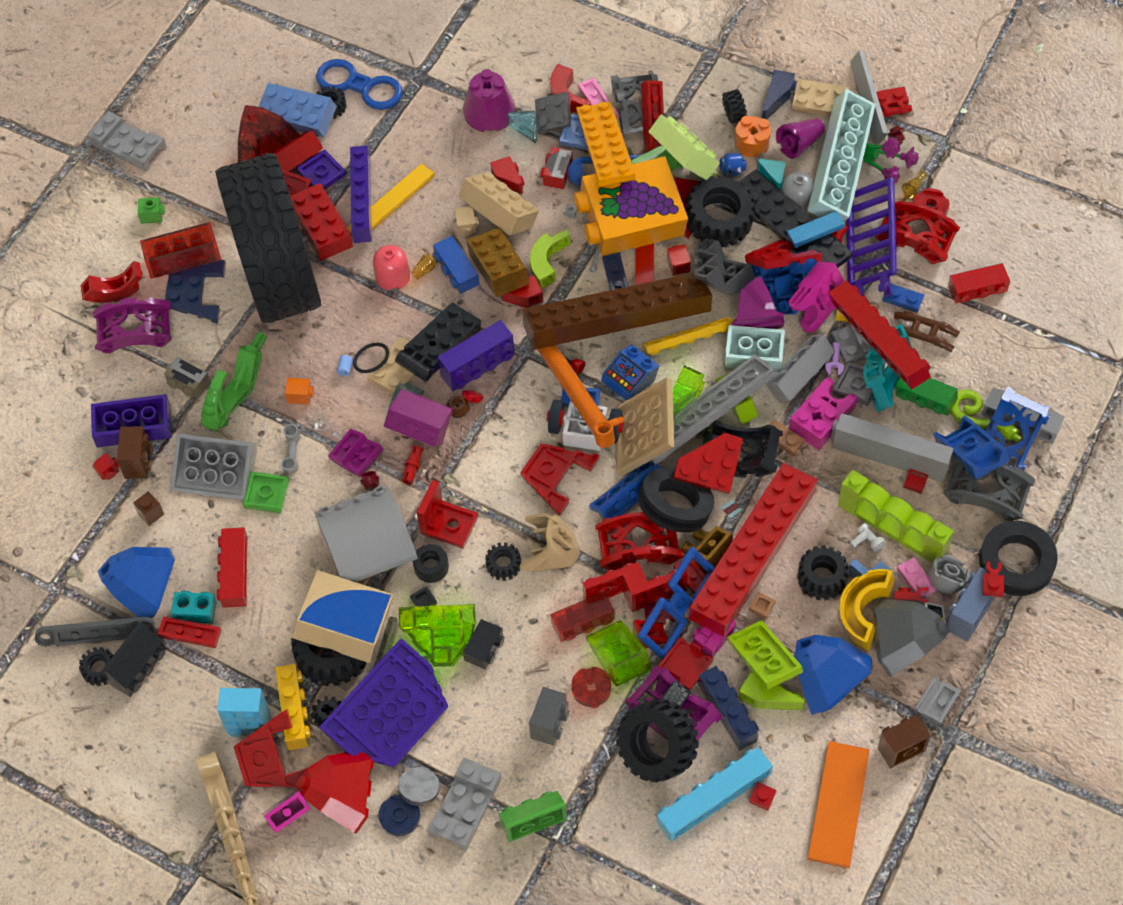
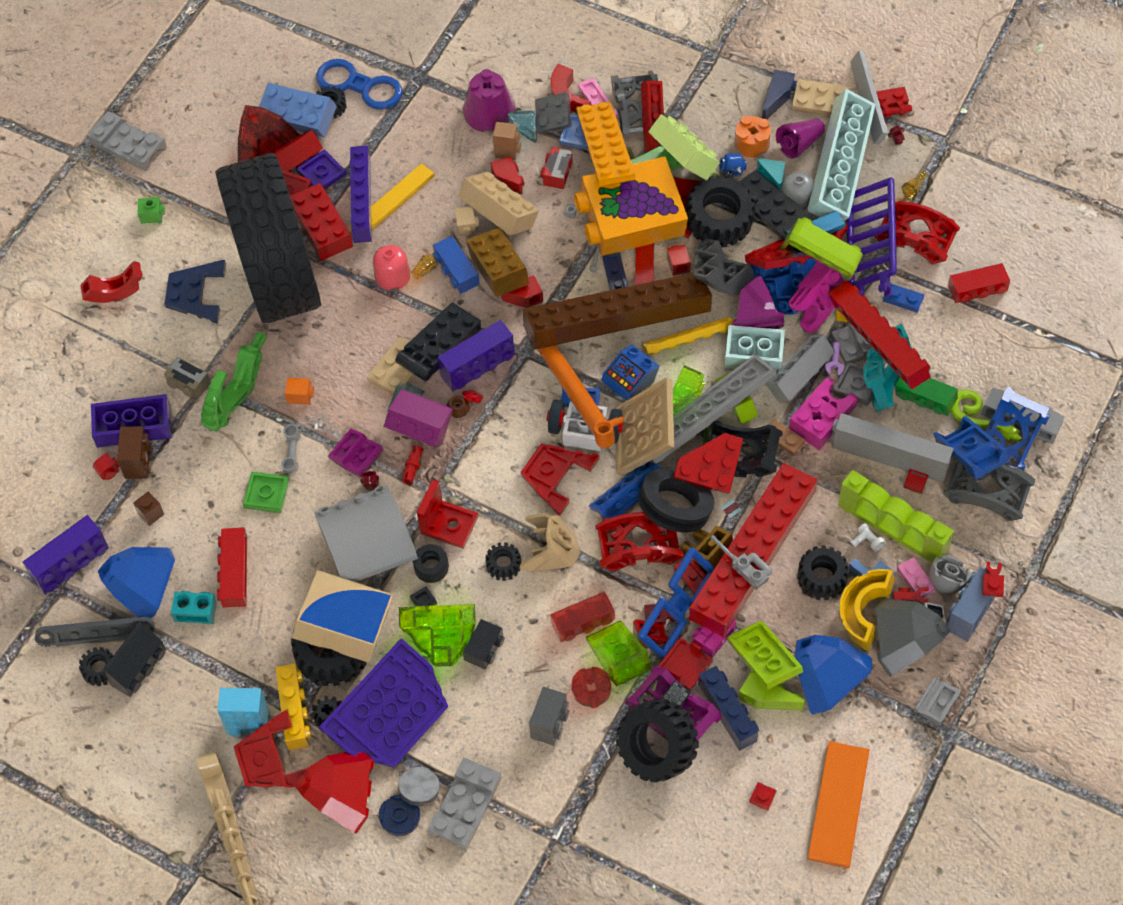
magenta fence [93,297,172,354] -> none
clear red brick [140,222,221,279] -> none
red plate [157,616,222,648] -> none
light grey slope [170,433,257,500] -> none
dark pink brick [262,789,311,833] -> none
light blue hinge [337,355,353,376] -> none
black tyre [353,342,390,373] -> none
clear smoke tile [374,616,399,667] -> none
bright green slope [499,791,567,842] -> none
lime arch [530,230,571,289] -> none
red hinge [565,357,586,375] -> none
blue piece [567,155,639,187] -> none
red bracket [583,562,688,612] -> none
medium azure brick [657,747,773,842] -> none
black tyre [722,89,747,124] -> none
medium nougat plate [749,592,776,619] -> none
magenta plant [863,137,919,183] -> none
reddish brown brick [878,715,931,769] -> none
reddish brown piece [890,311,960,352] -> none
red plate [913,188,949,220] -> none
black tyre [979,521,1058,596] -> none
none -> dark purple brick [23,515,109,595]
none -> medium nougat brick [493,122,521,160]
none -> light grey piece [711,535,772,590]
none -> lime windscreen [780,217,863,281]

